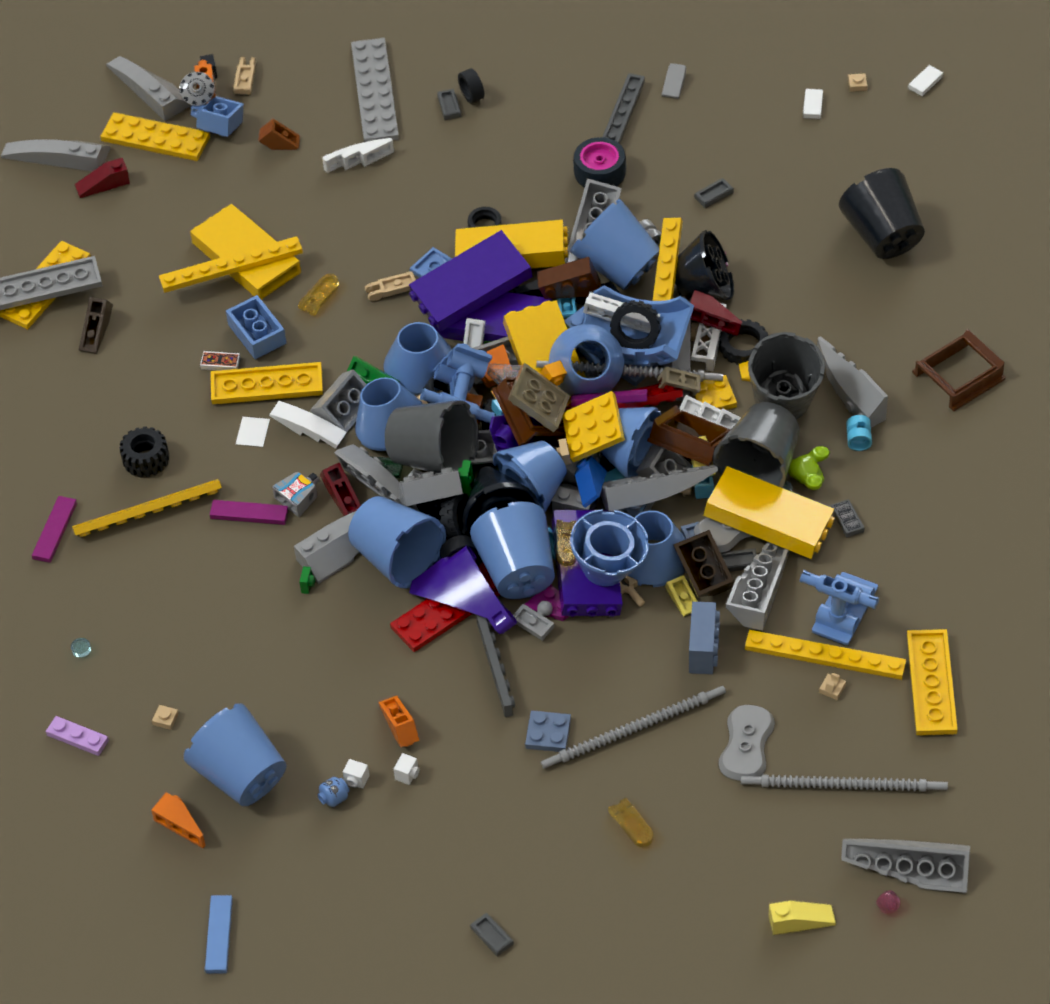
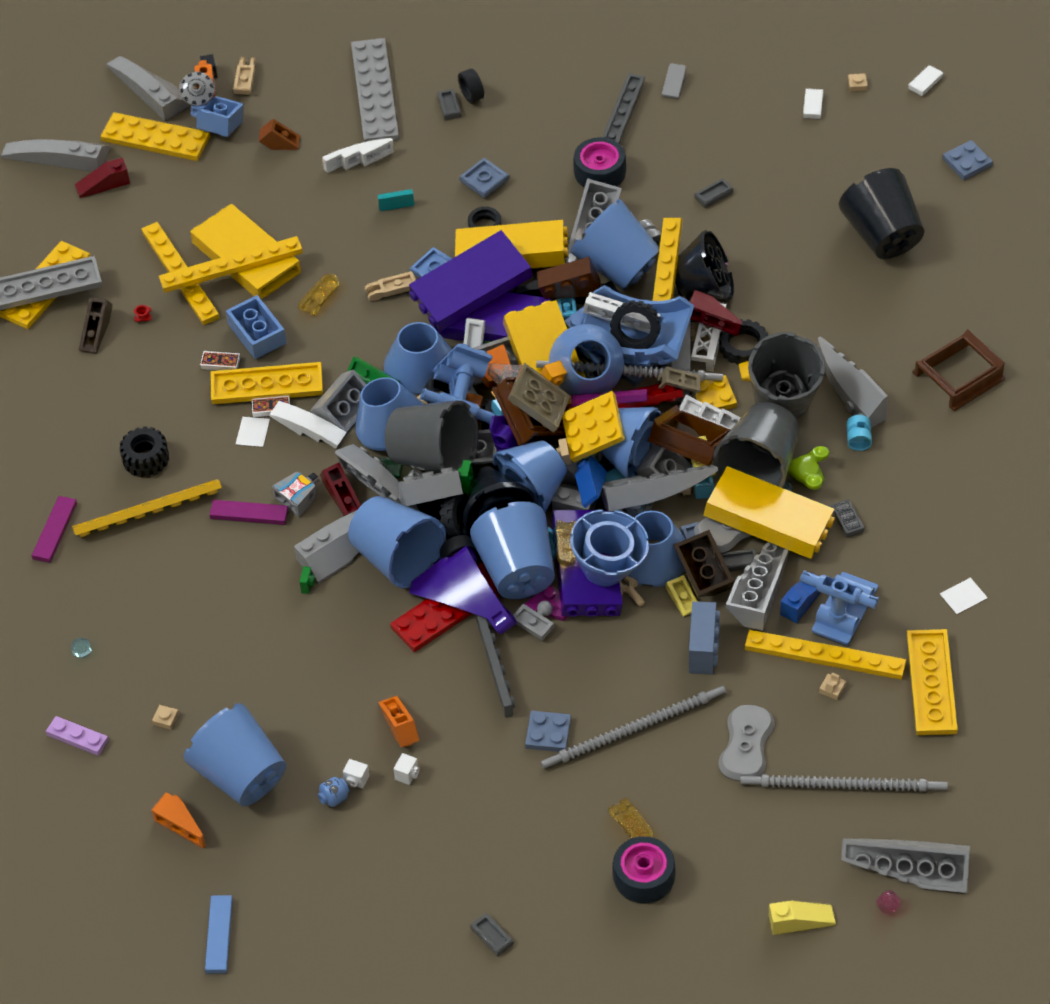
none -> red plate [134,305,152,322]
none -> yellow plate [141,222,220,326]
none -> tile [252,396,290,417]
none -> teal tile [377,189,415,211]
none -> sand blue plate [459,158,509,198]
none -> wheel [612,836,675,904]
none -> blue slope [780,572,821,624]
none -> white sticker [940,577,987,614]
none -> sand blue plate [942,140,993,180]

